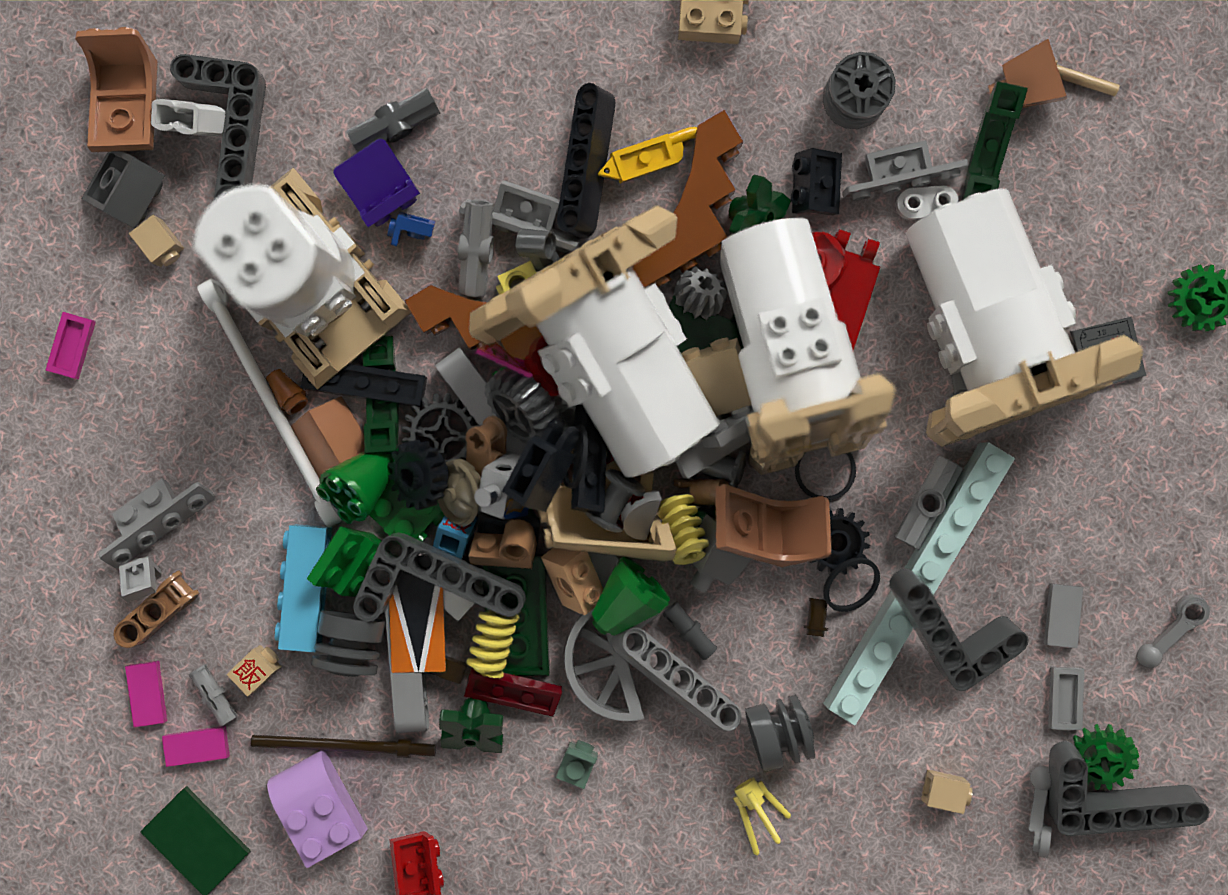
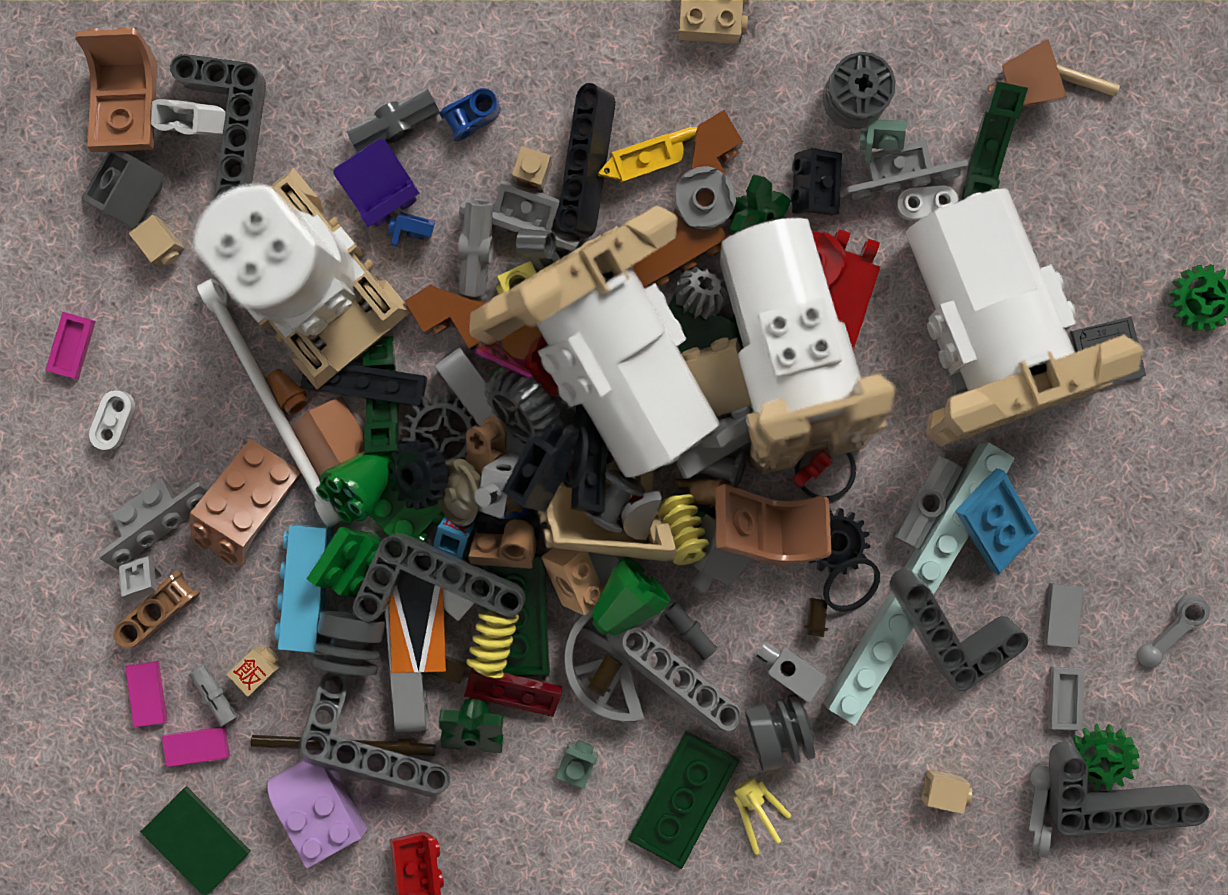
none -> white plate [89,390,135,450]
none -> nougat bracket [190,439,301,567]
none -> dark grey beam [298,672,450,797]
none -> blue piece [439,88,501,141]
none -> tan brick [512,146,552,192]
none -> dark brown pin [588,654,623,697]
none -> dark green tile [628,730,740,869]
none -> light grey tile [674,166,736,230]
none -> light grey torso [756,641,827,703]
none -> red bar [790,449,833,488]
none -> sand green bracket [860,119,907,162]
none -> dark azure tile [955,468,1039,575]

